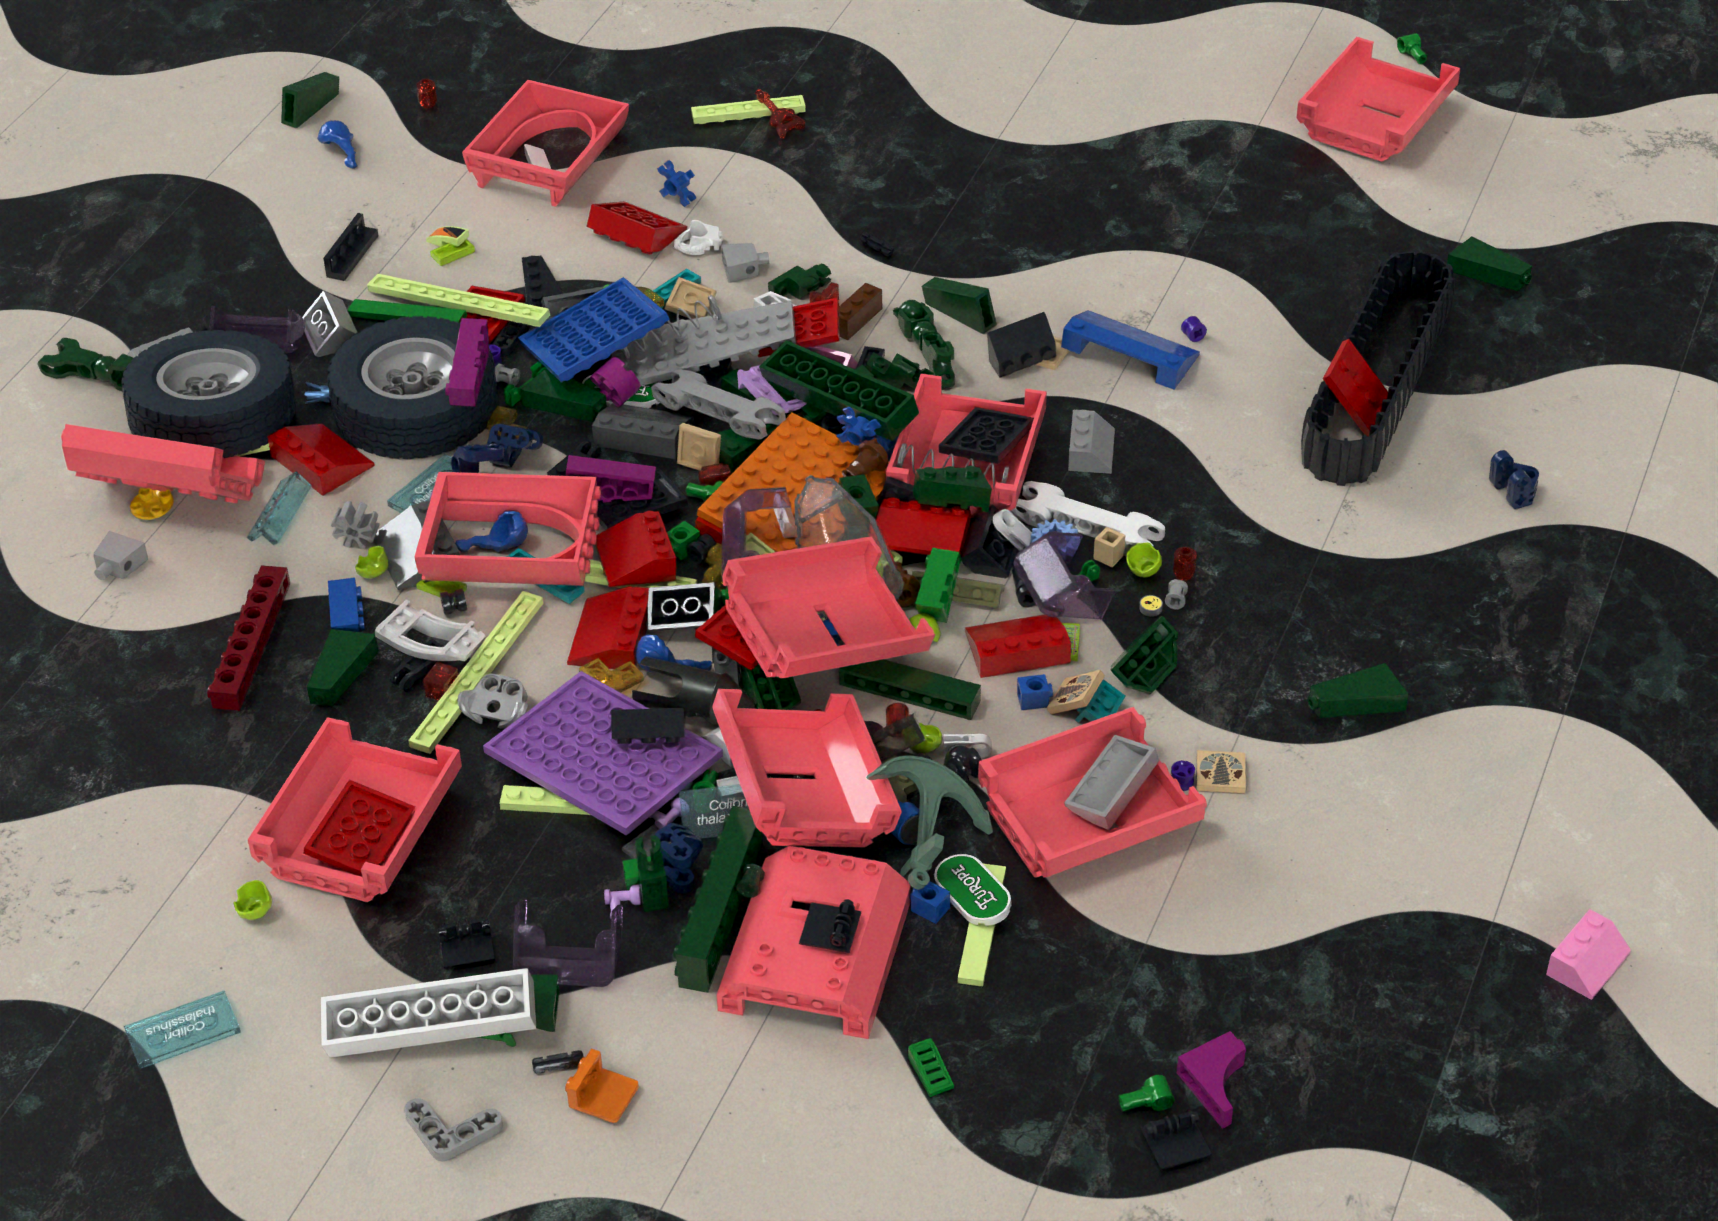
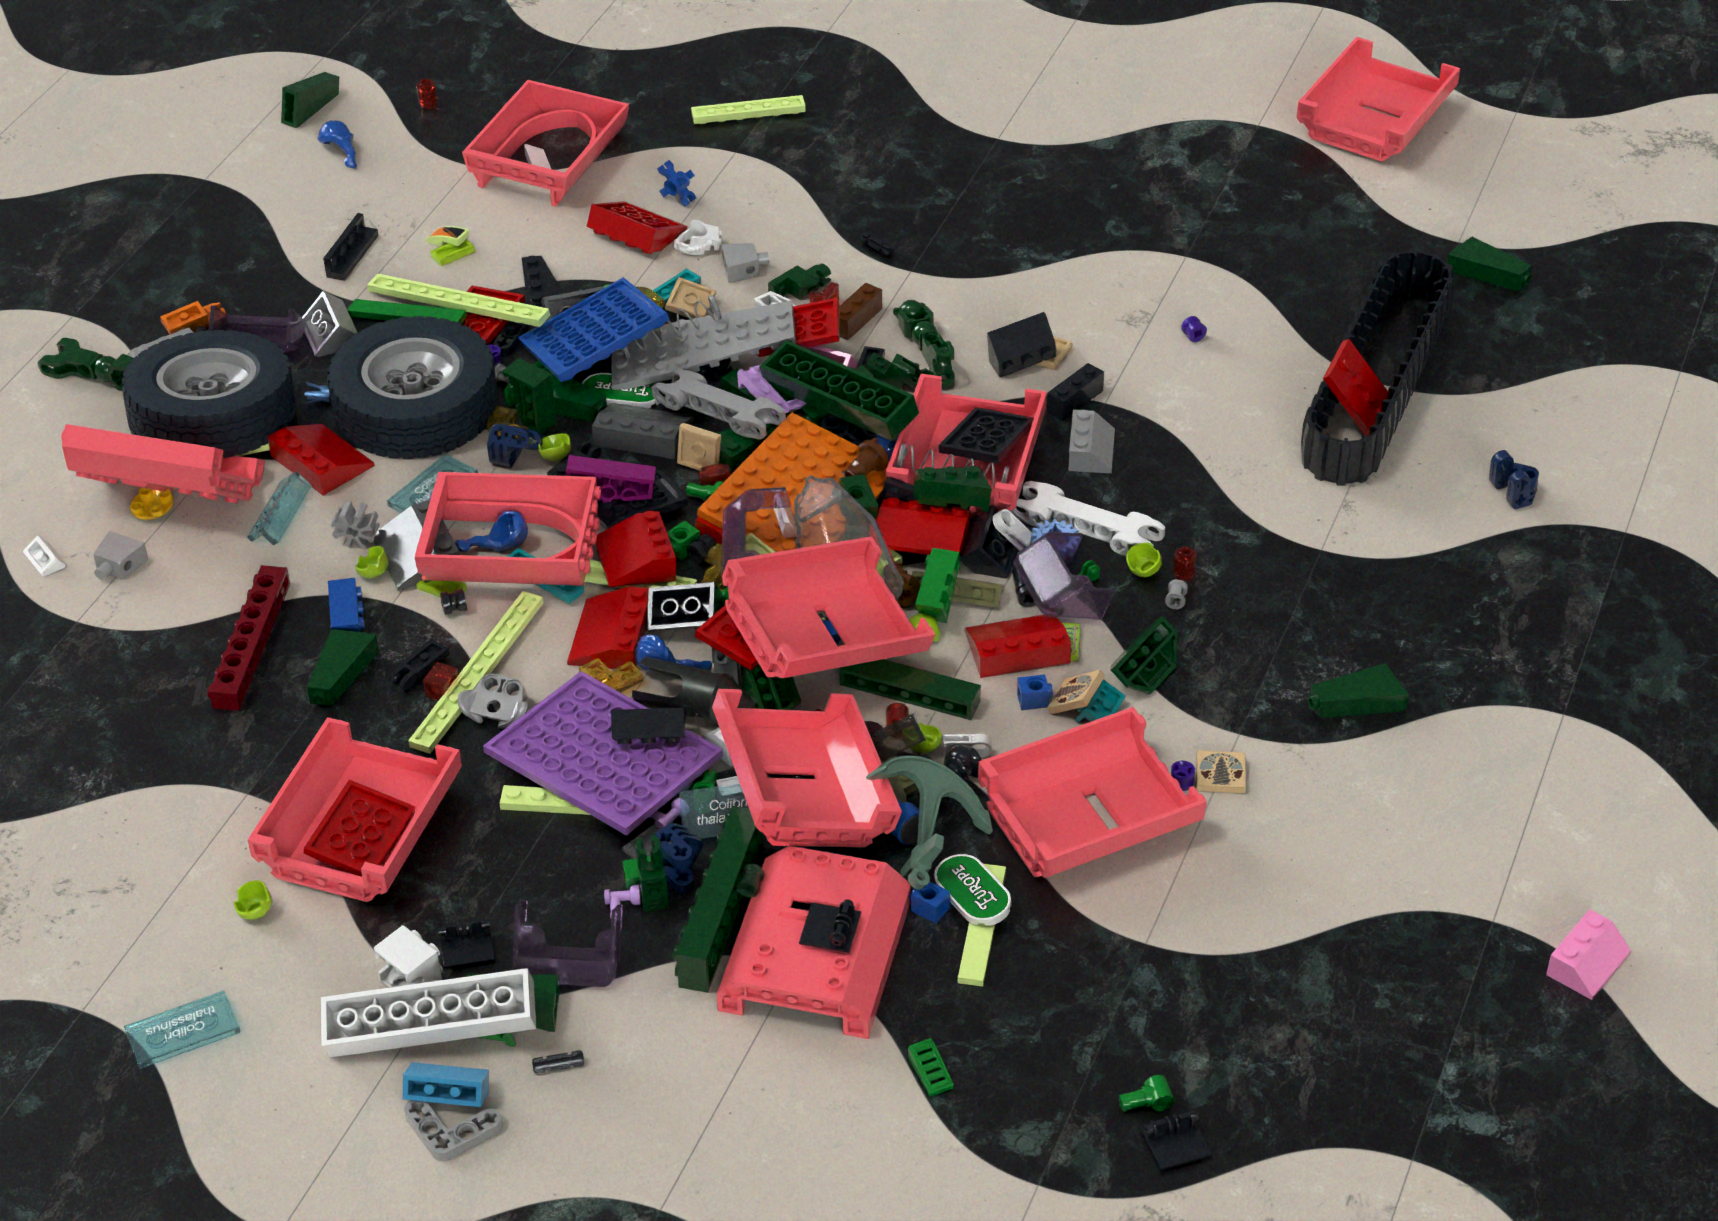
white wedge [375,599,486,661] -> none
magenta wedge [445,318,490,406] -> none
dark blue piece [451,444,505,473] -> none
orange bracket [565,1048,639,1123] -> none
magenta brick [590,357,641,407] -> none
clear red piece [755,89,805,139] -> none
blue pin [836,407,881,446] -> none
dark green slope [921,277,997,334] -> none
blue slope [1061,310,1200,390] -> none
light grey slope [1064,735,1159,830] -> none
tan brick [1094,527,1126,567] -> none
tile [1139,595,1163,617] -> none
magenta arch [1177,1031,1246,1129] -> none
green pin [1397,33,1427,64] -> none
none -> white slope [23,536,67,577]
none -> orange plate [160,301,228,334]
none -> white piece [374,926,443,988]
none -> dark azure brick [403,1062,489,1107]
none -> dark green wedge [502,358,557,435]
none -> lime hair [538,433,571,461]
none -> black brick [1047,363,1104,421]

